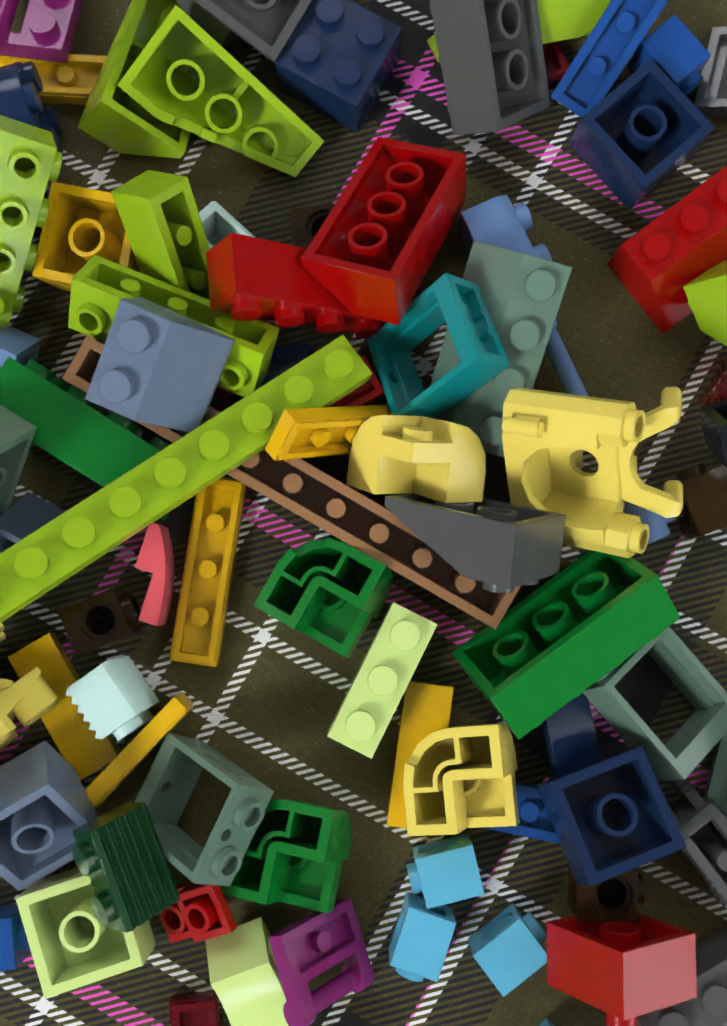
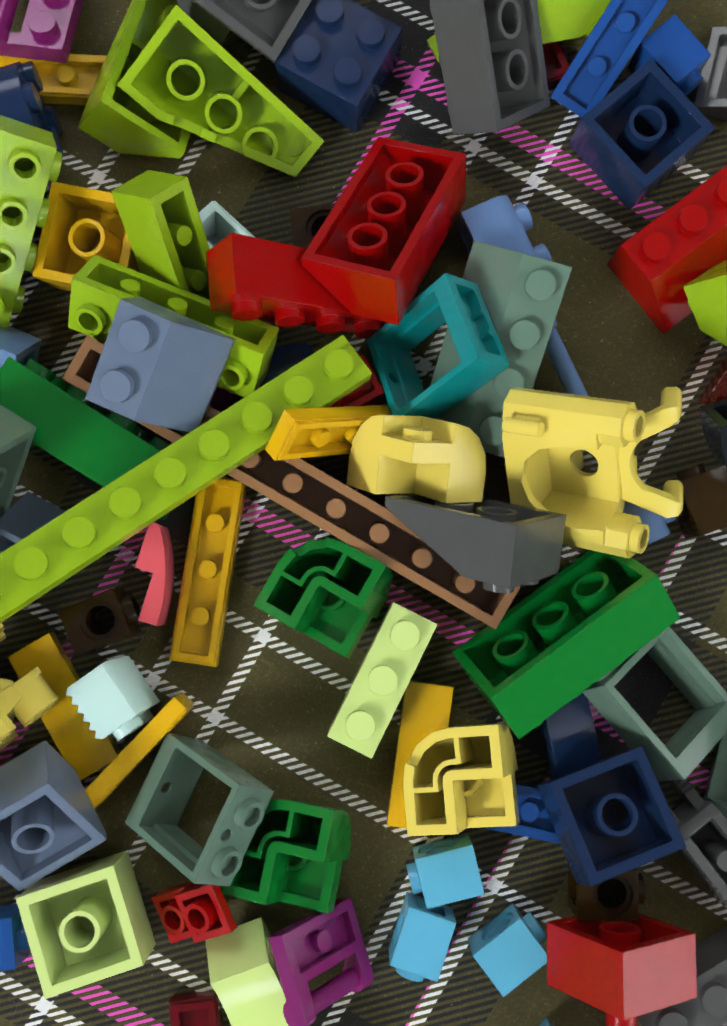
dark green brick [72,802,181,932] -> none

